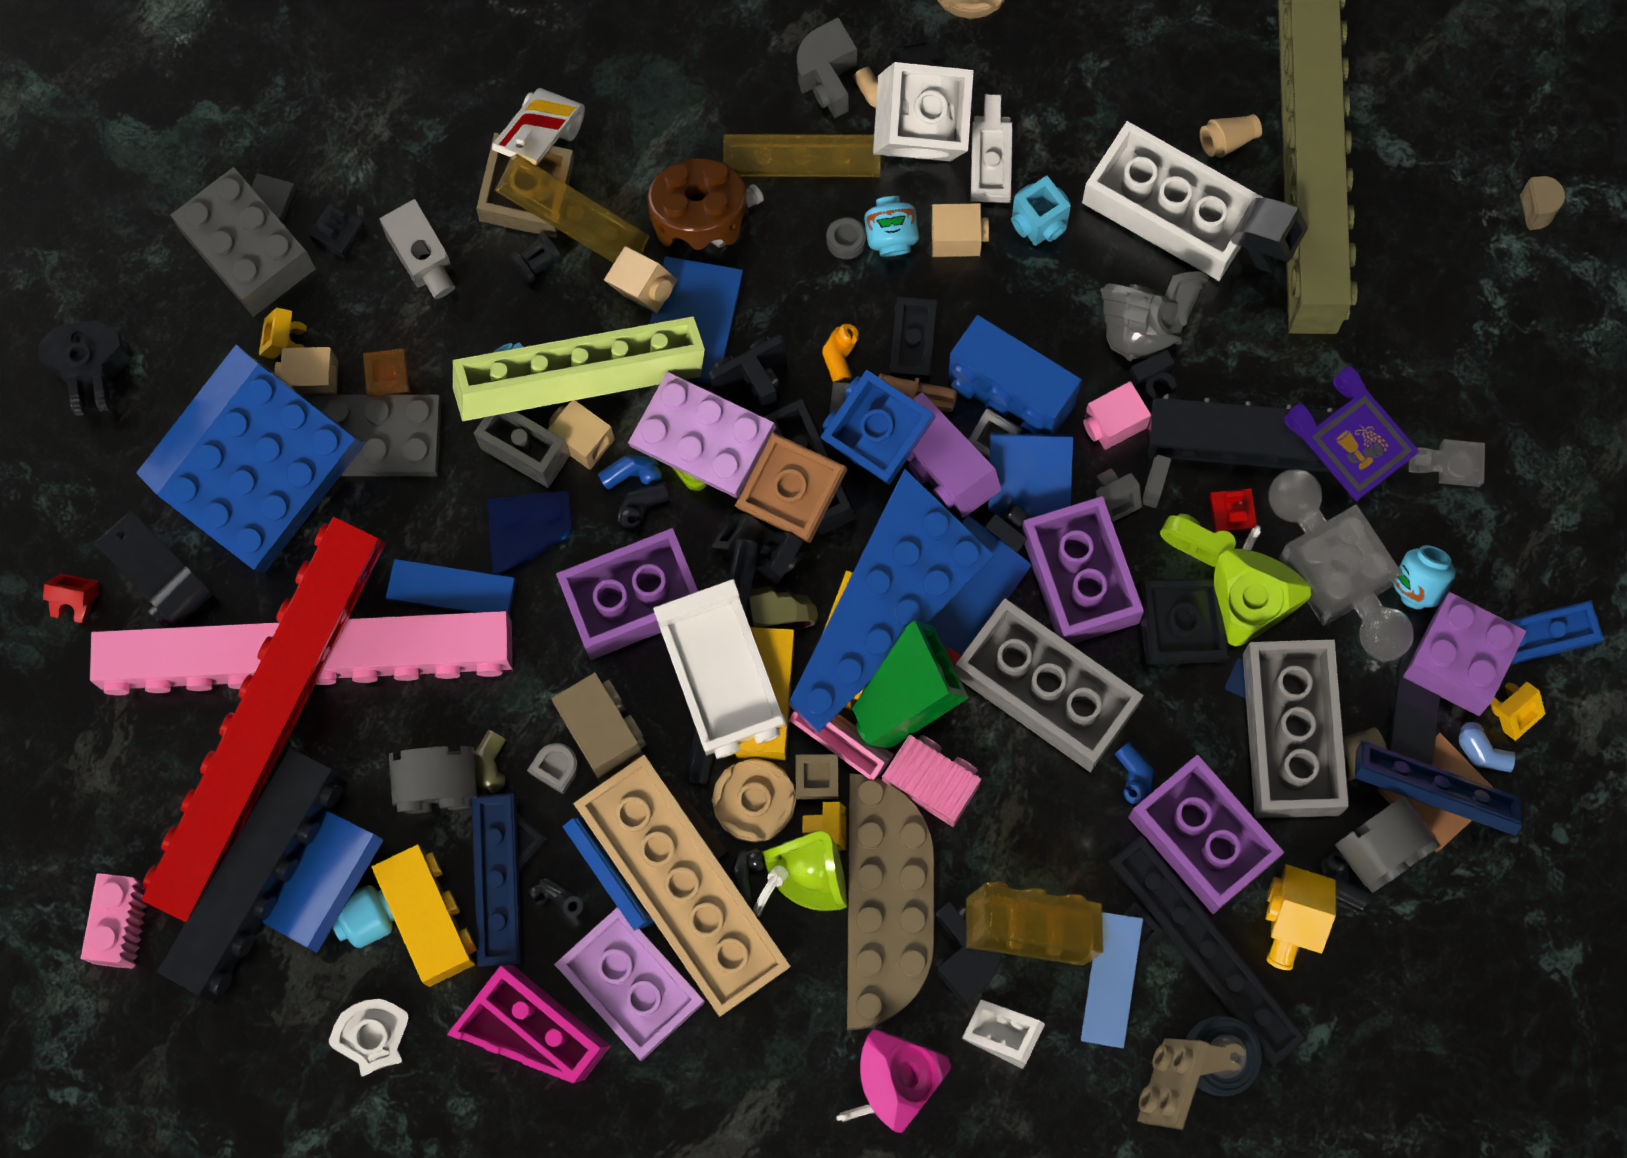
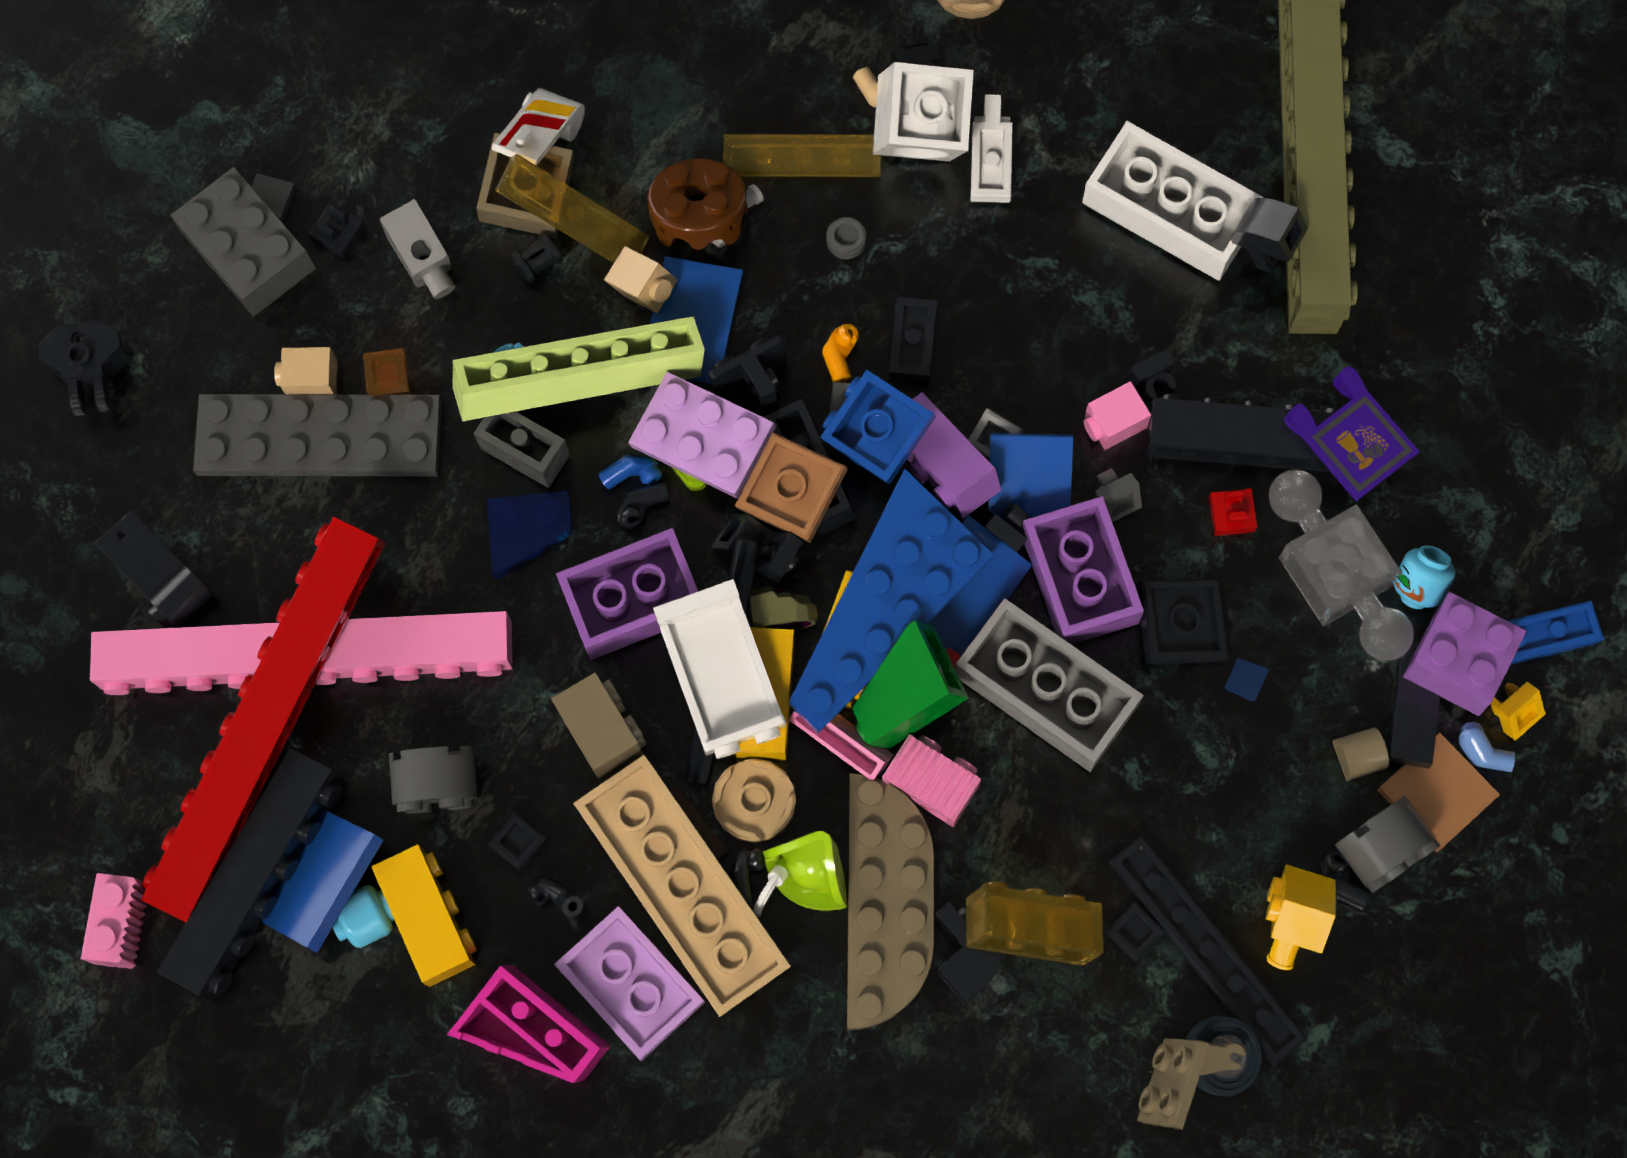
red tile [43,573,100,623] -> none
blue slope [137,345,365,572] -> none
yellow tile [259,307,307,359] -> none
white animal [329,999,409,1076] -> none
blue tile [386,559,516,616] -> none
dark blue tile [472,793,523,967] -> none
olive arm [474,730,506,794] -> none
light grey tile [527,743,578,794] -> none
tan brick [548,400,615,470] -> none
blue tile [562,816,655,931] -> none
dark tan tile [796,754,838,799] -> none
dark grey brick [797,18,857,118] -> none
yellow tile [802,802,848,851] -> none
dark pink hat [836,1029,951,1133] -> none
medium azure head [864,196,919,257] -> none
medium nougat axle [879,373,957,412] -> none
tan brick [932,203,989,257] -> none
blue brick [948,315,1082,434] -> none
white slope [963,1000,1045,1069] -> none
medium azure brick [1011,176,1071,246] -> none
medium blue tile [1081,912,1143,1048] -> none
dark grey head [1100,271,1208,361] -> none
blue arm [1115,741,1155,804] -> none
medium lavender brick [1128,755,1284,914] -> none
dark grey tile [1141,455,1171,508] -> none
lime plate [1160,513,1236,567] -> none
tan cone [1200,114,1262,158] -> none
lime hat [1214,525,1311,647] -> none
light grey brick [1243,640,1349,818] -> none
dark blue tile [1355,741,1523,836] -> none
clear plate [1408,439,1485,487] -> none
dark tan brick [1520,176,1565,230] -> none

